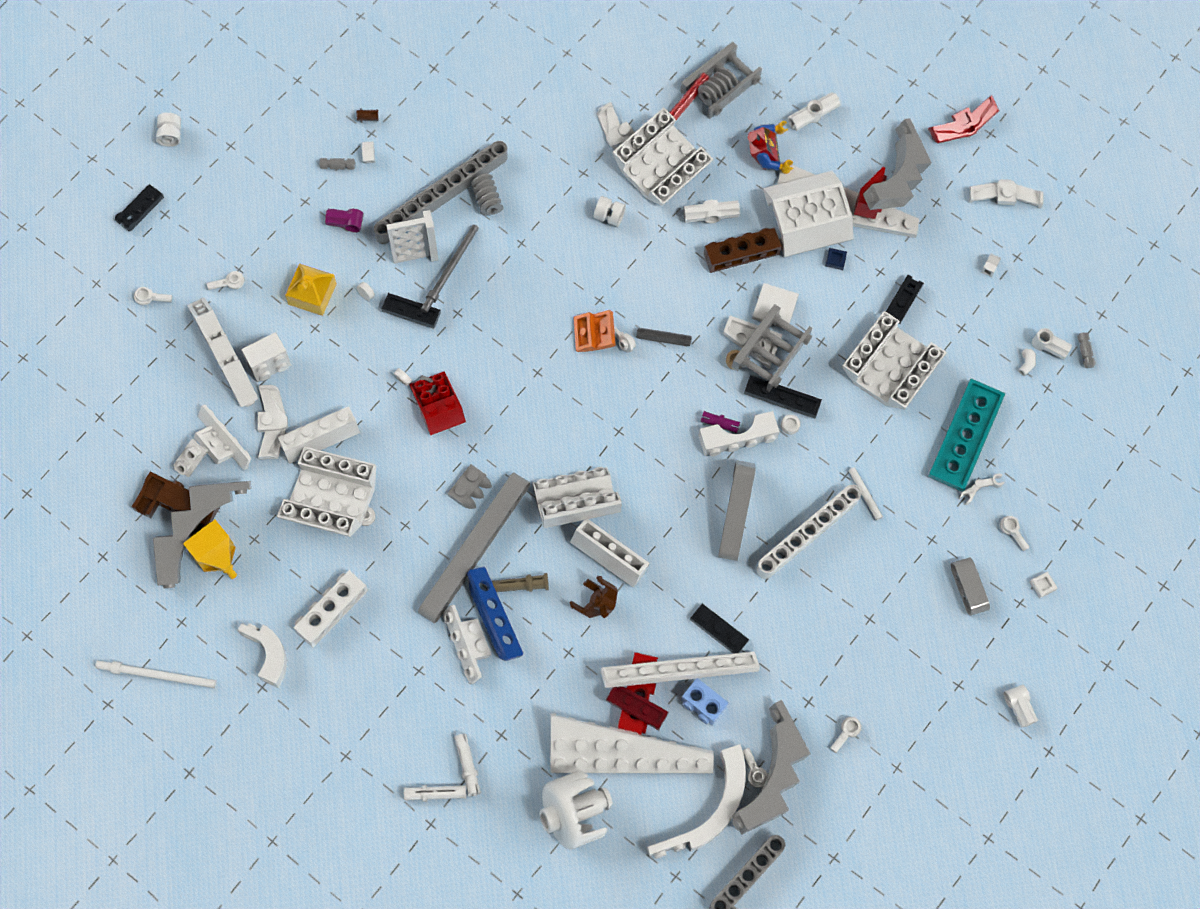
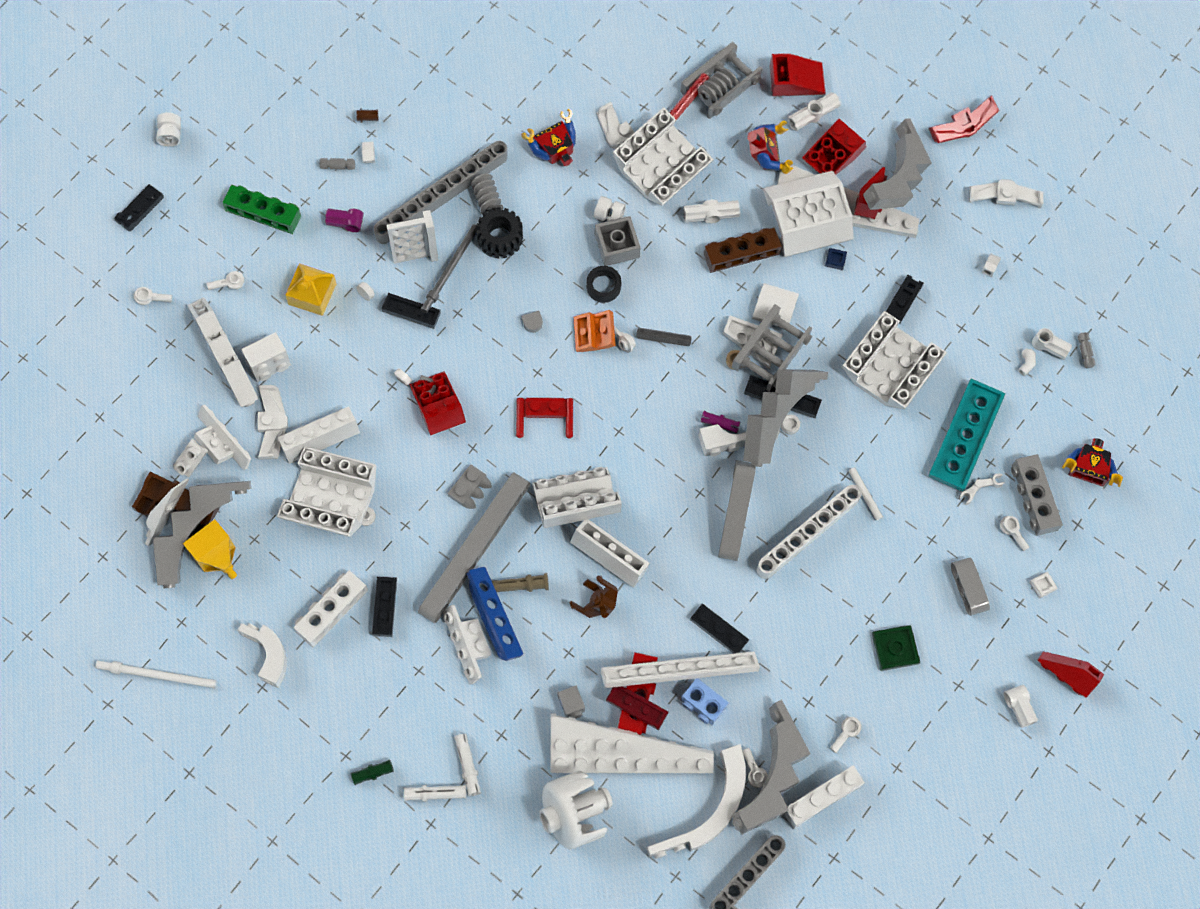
none -> white piece [145,478,189,546]
none -> green brick [222,184,301,234]
none -> dark green pin [351,759,394,785]
none -> black plate [372,577,397,637]
none -> black tyre [477,207,523,259]
none -> red plate [516,398,573,439]
none -> torso [521,109,576,166]
none -> light grey tile [521,311,543,333]
none -> light grey brick [558,685,585,719]
none -> black tyre [586,265,622,303]
none -> light grey brick [594,216,641,266]
none -> light grey arch [743,369,828,467]
none -> red slope [770,53,826,96]
none -> white arch [784,765,865,829]
none -> red slope [802,119,866,175]
none -> dark green tile [872,625,921,671]
none -> light grey brick [1011,454,1063,536]
none -> red slope [1037,651,1104,698]
none -> torso [1062,438,1123,487]

